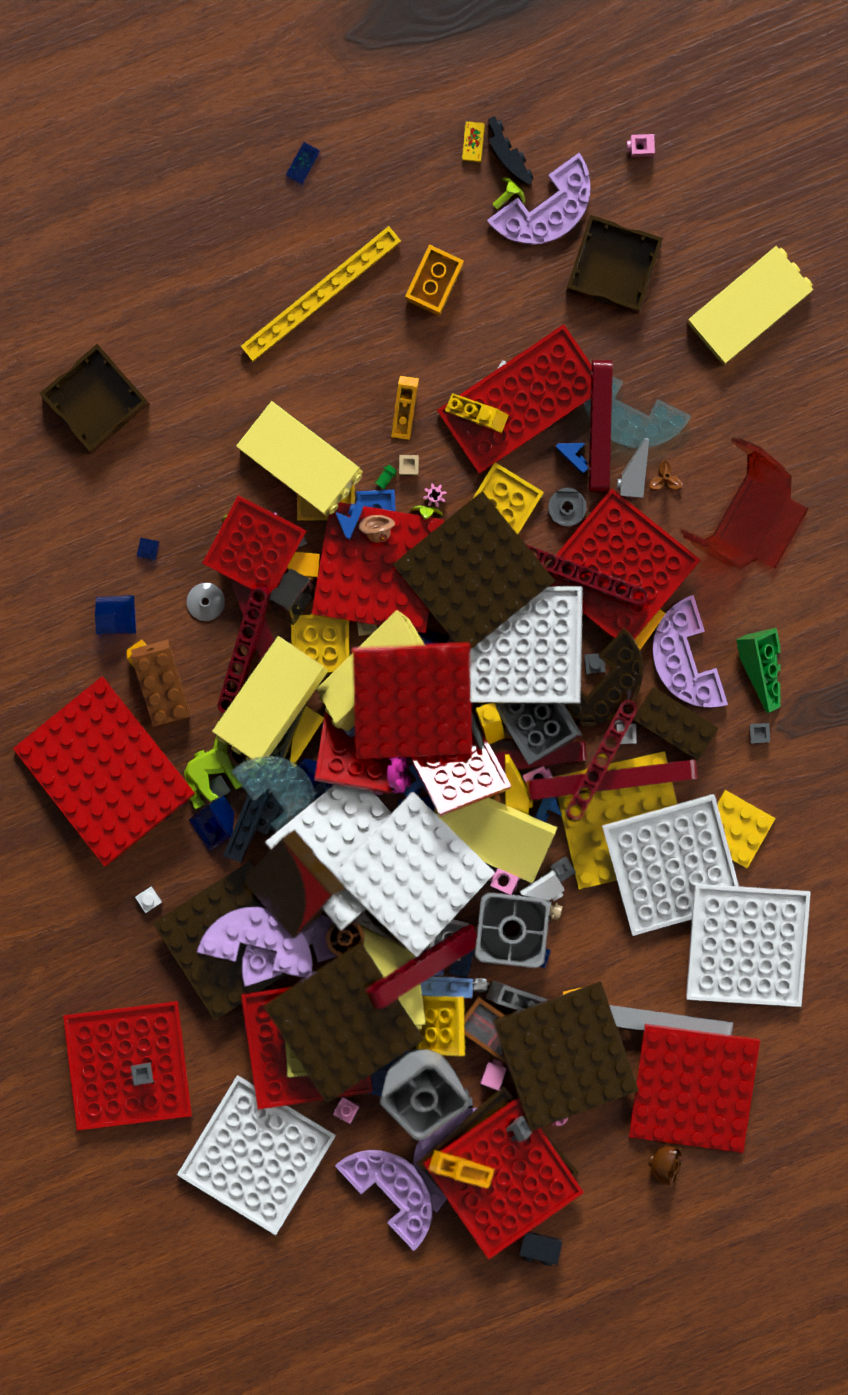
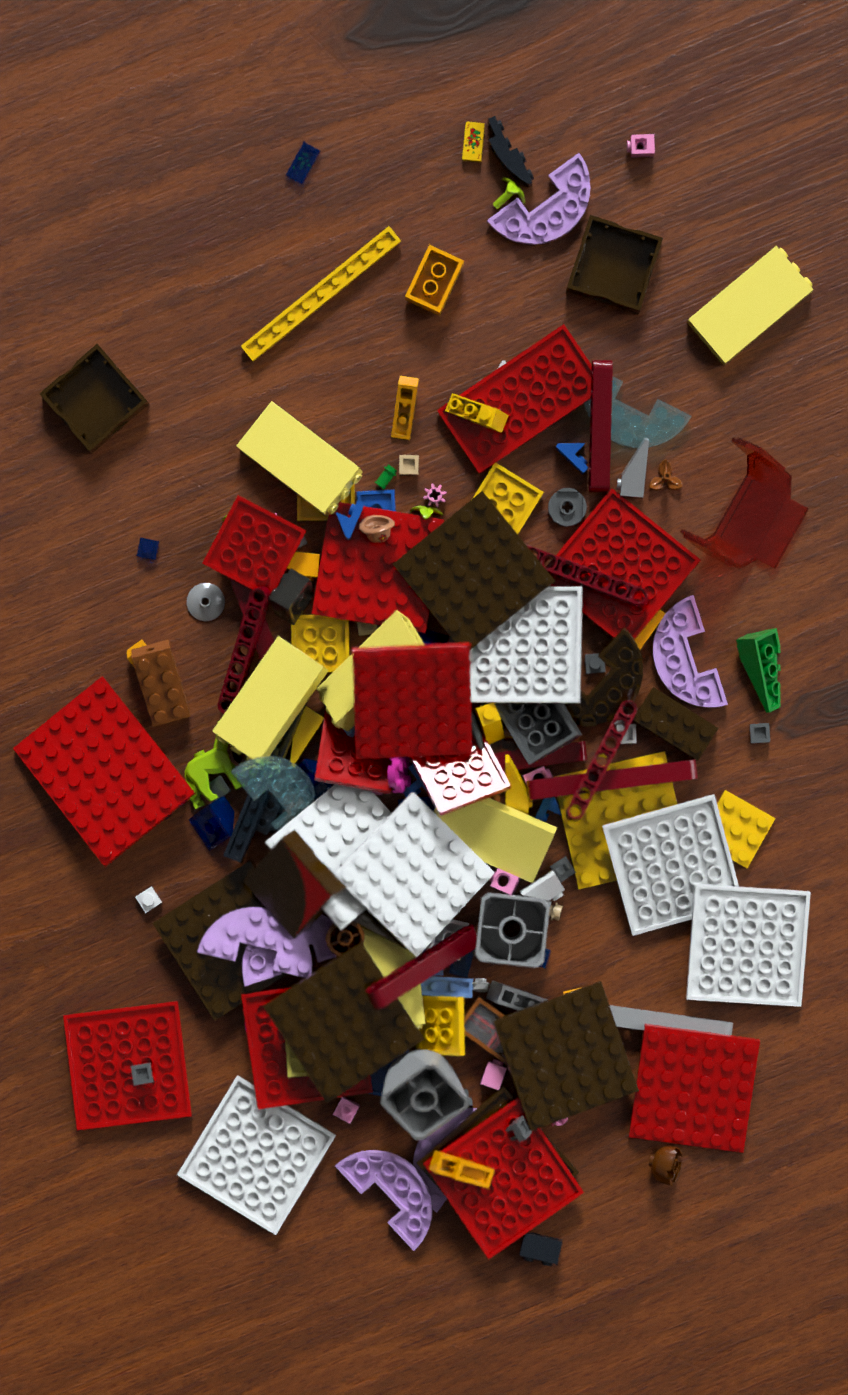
clear blue slope [95,595,137,635] -> none

